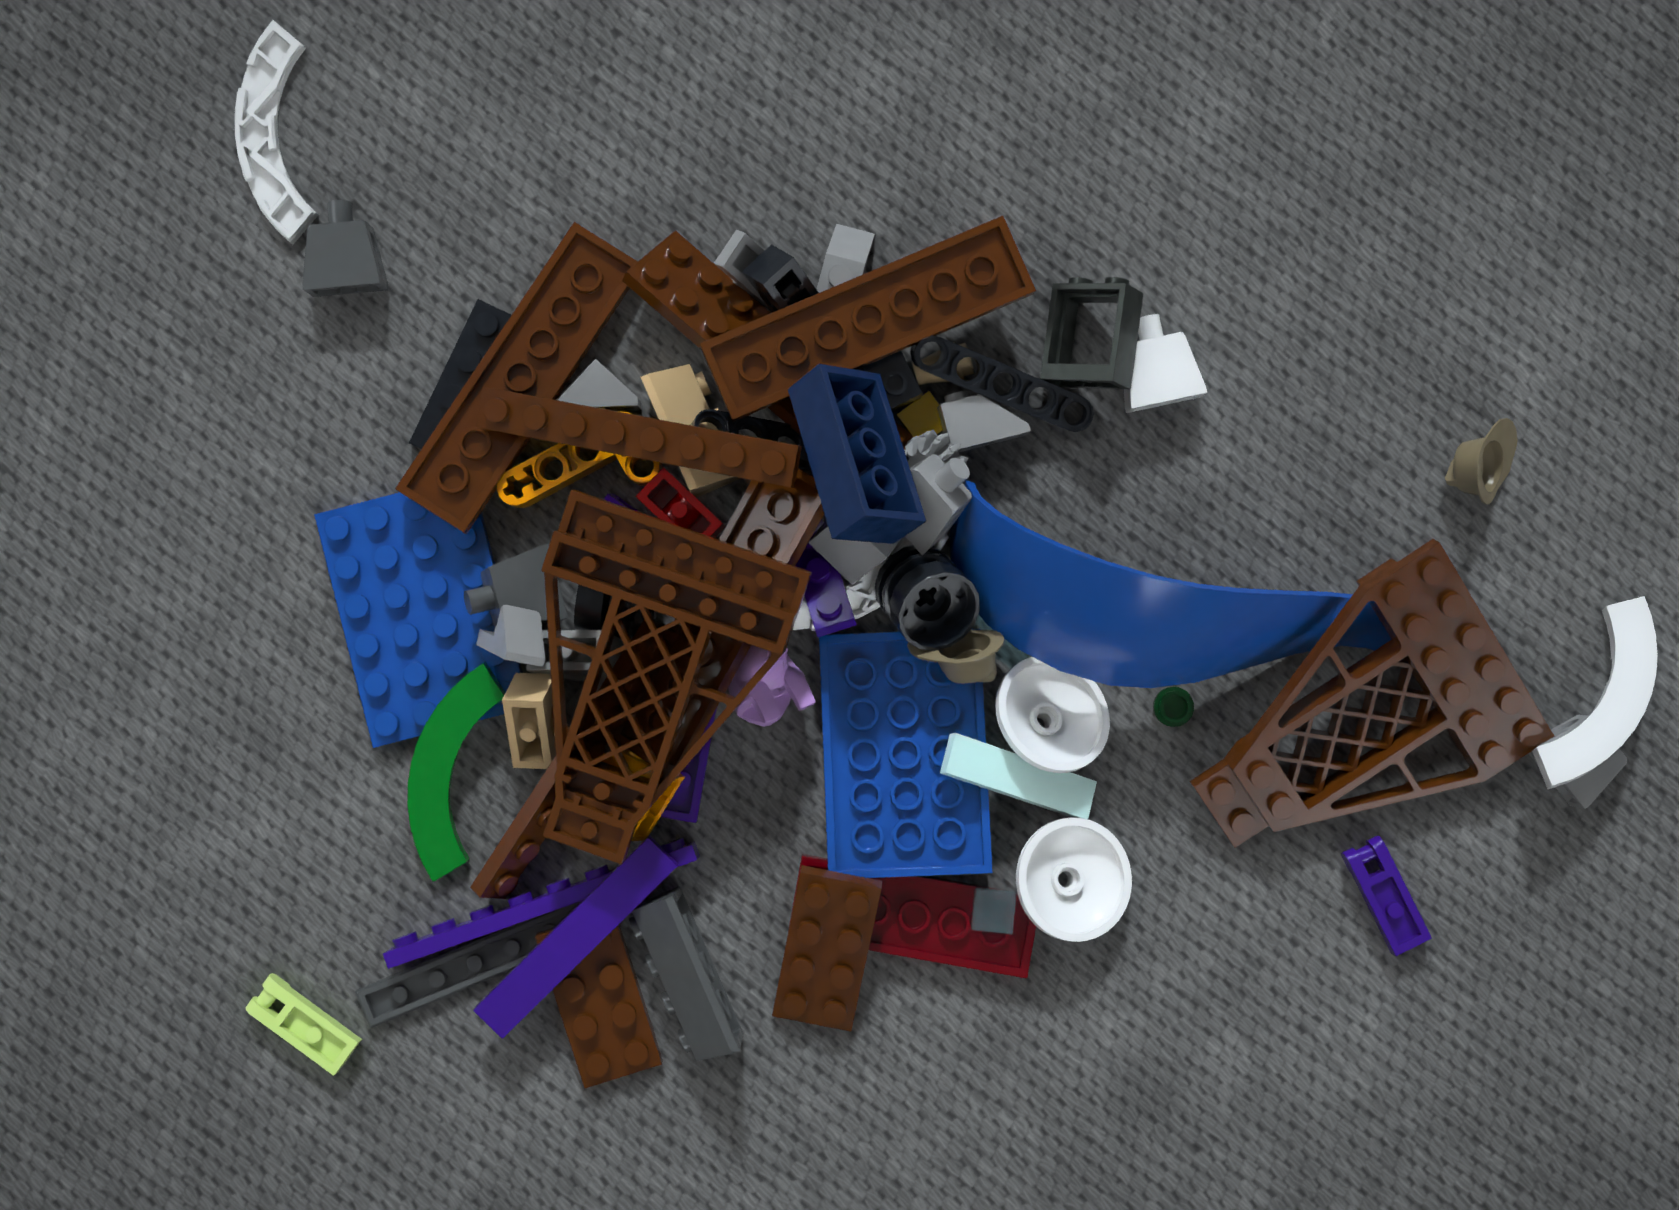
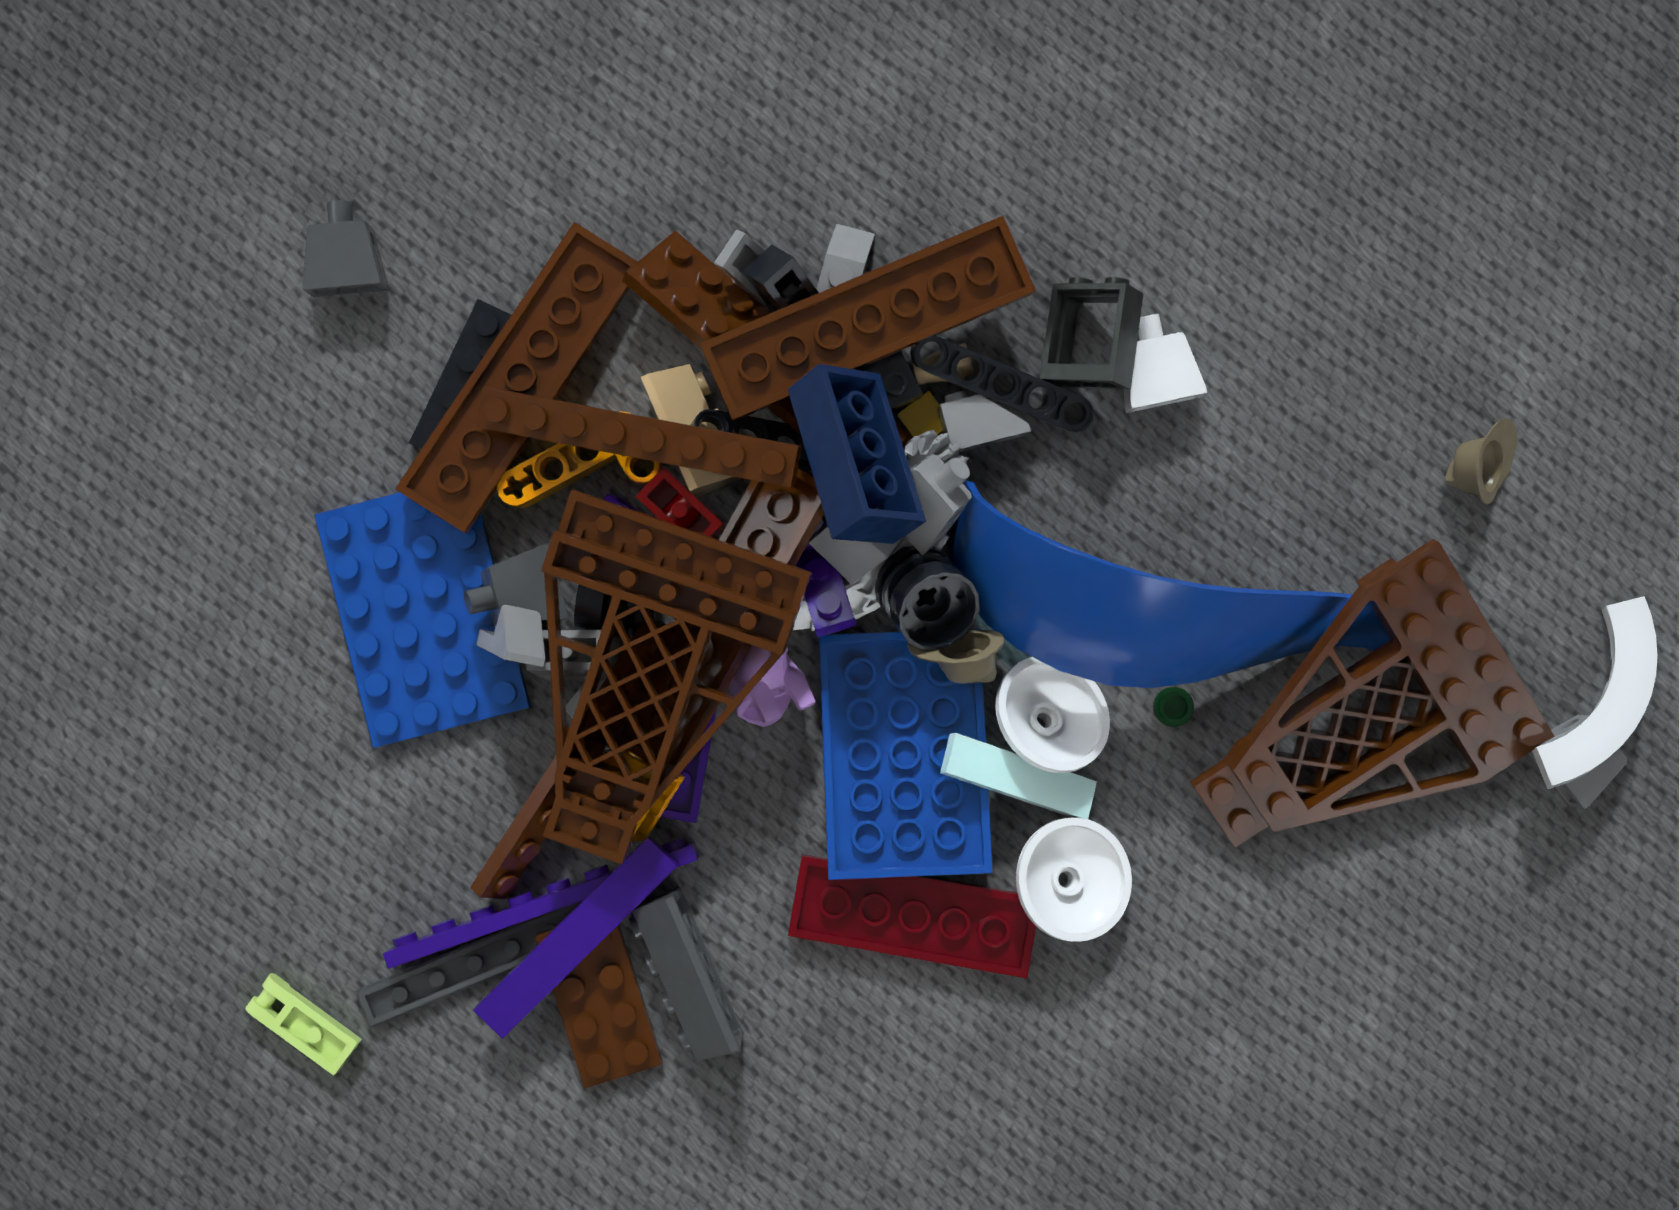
white tile [235,20,319,245] -> none
green tile [407,661,505,882] -> none
tan brick [502,673,556,769] -> none
light grey slope [558,359,642,411] -> none
reddish brown plate [772,865,882,1032] -> none
clear light blue tile [971,887,1017,934] -> none
dark purple plate [1341,835,1432,956] -> none

